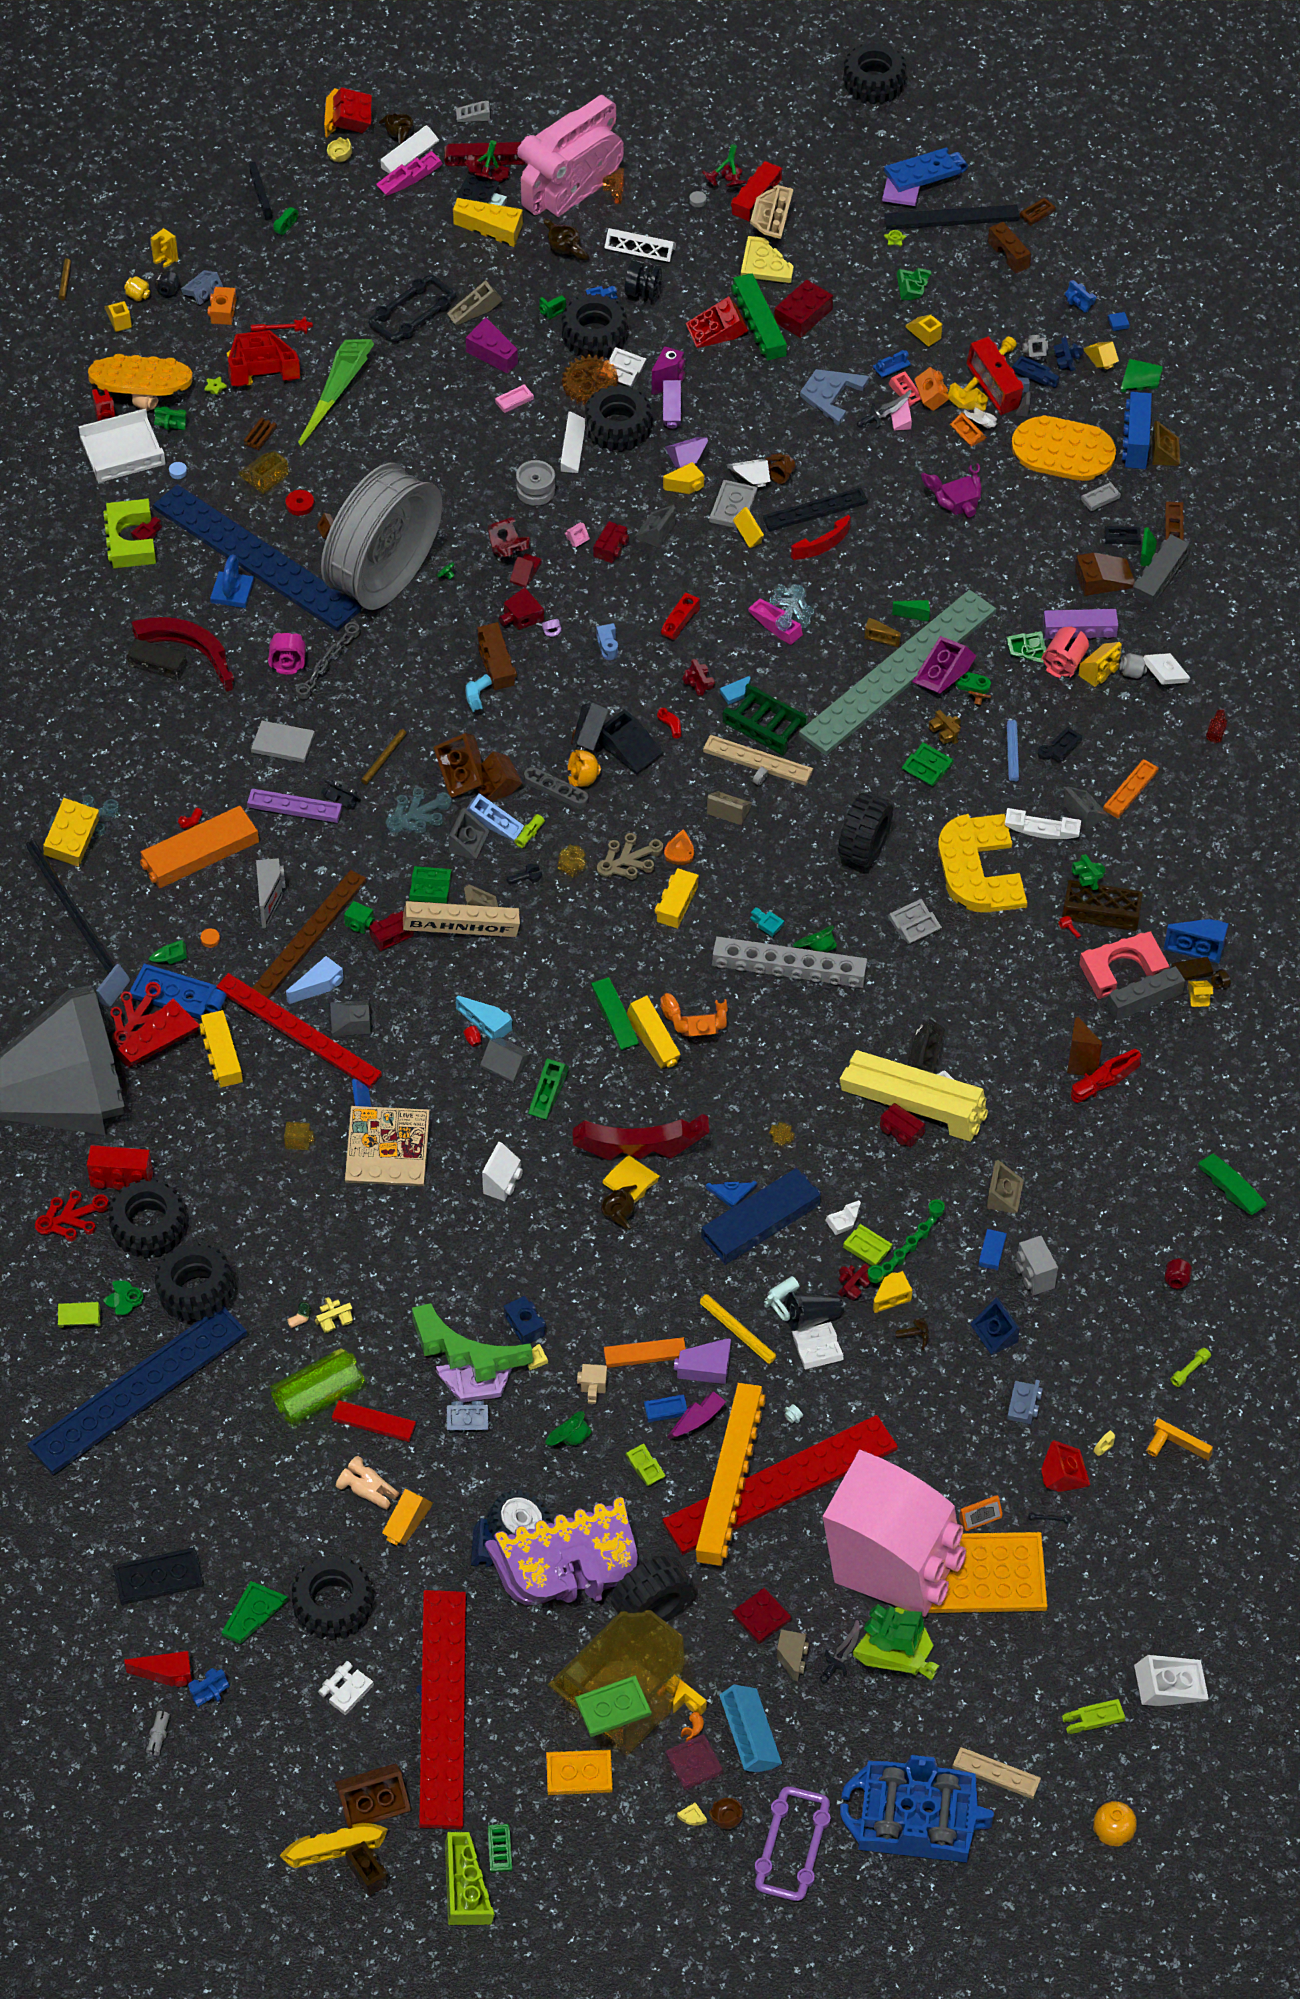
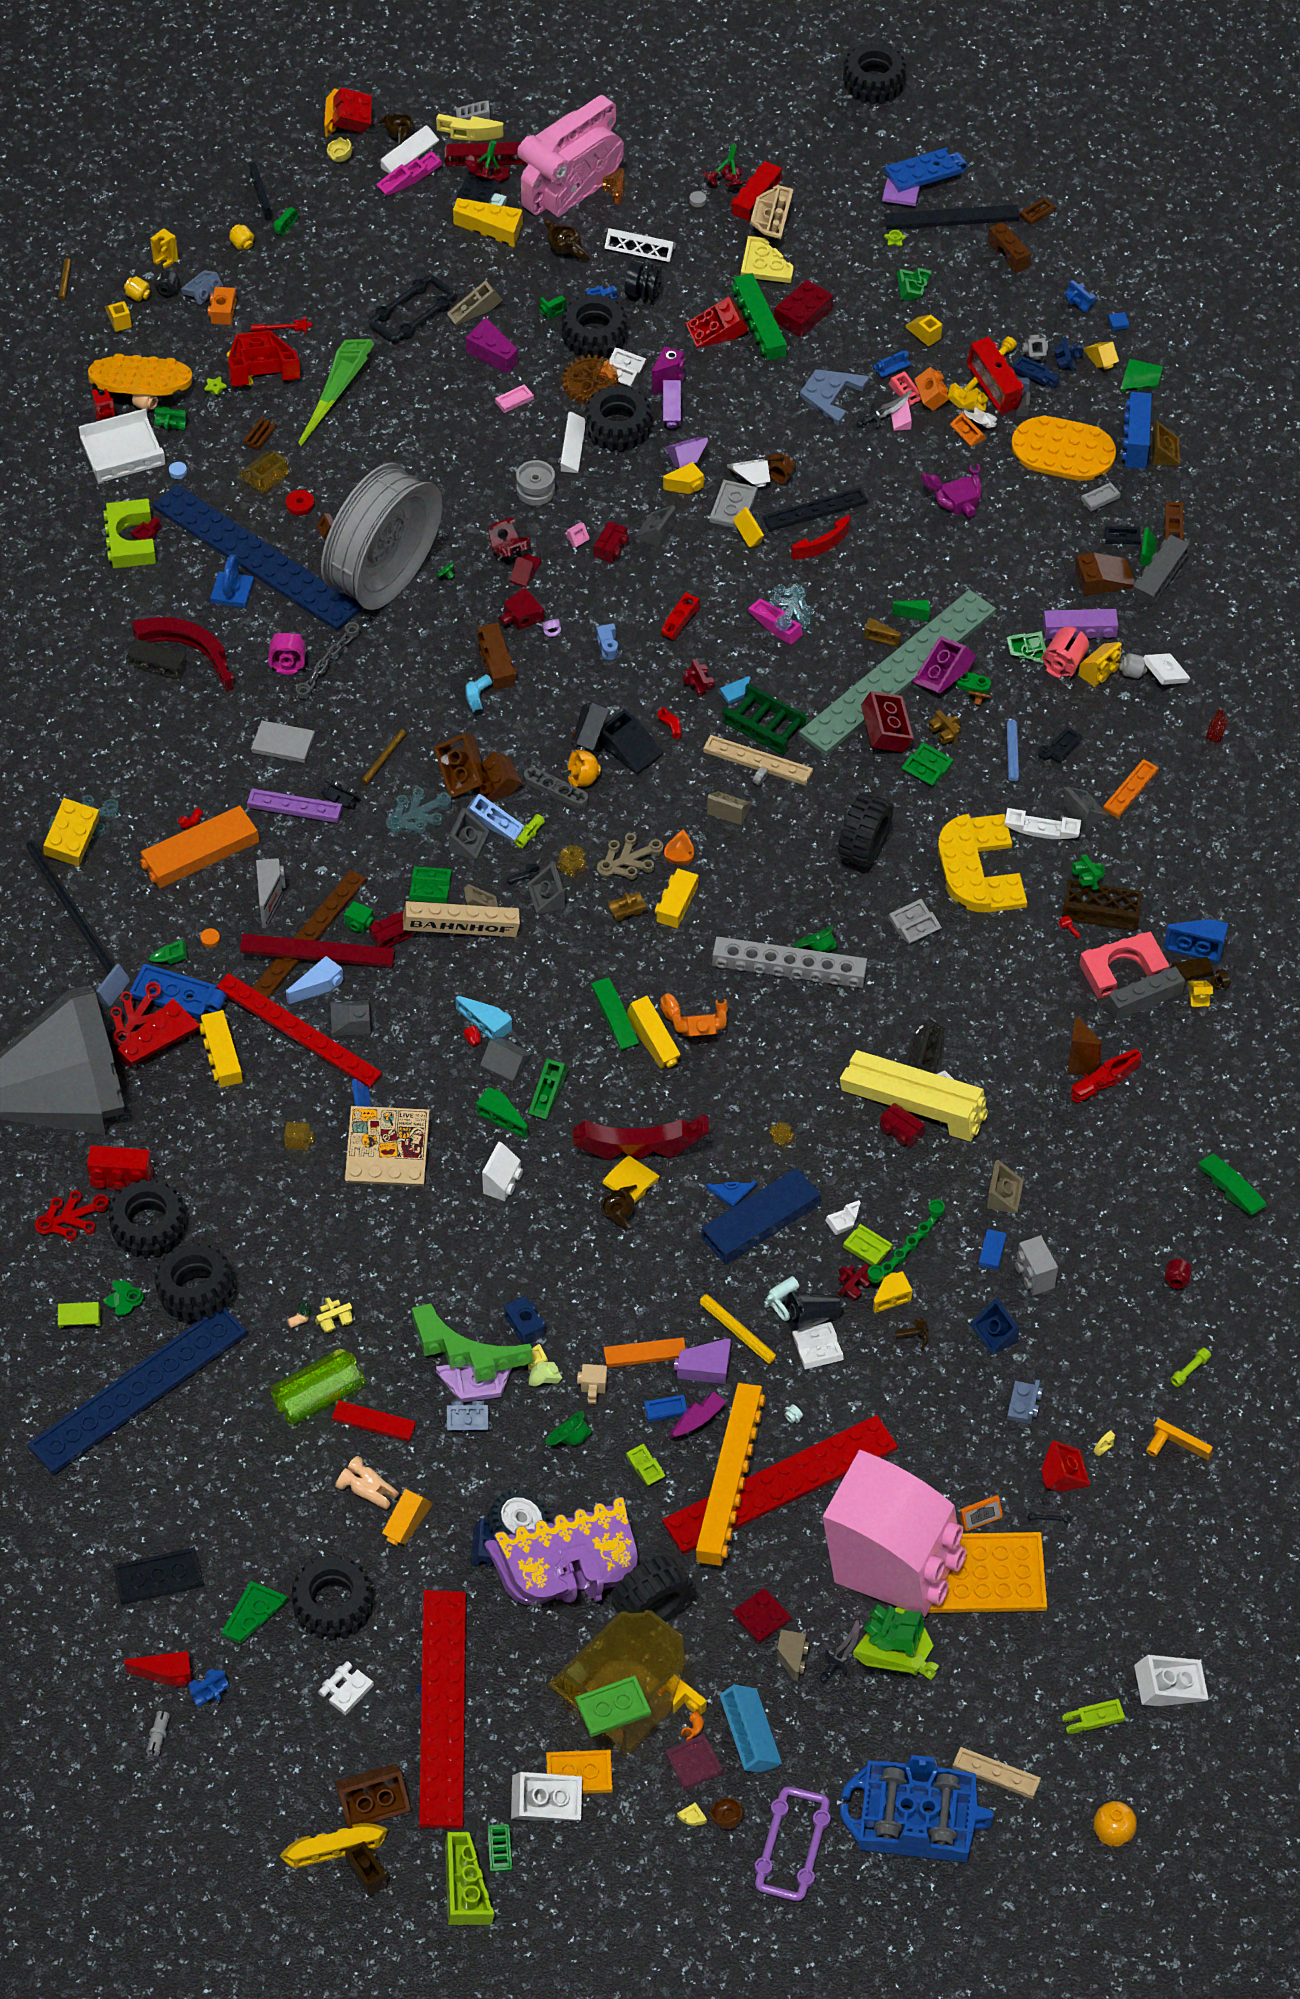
teal plate [750,907,785,937] -> none
none -> yellow head [229,224,254,250]
none -> dark red tile [240,933,394,968]
none -> light yellow slope [436,114,504,141]
none -> green slope [476,1086,528,1139]
none -> white slope [511,1772,582,1821]
none -> dark grey slope [527,862,565,914]
none -> yellowish green plate [528,1362,562,1386]
none -> pearl gold hips [608,892,647,922]
none -> dark red brick [861,691,914,752]

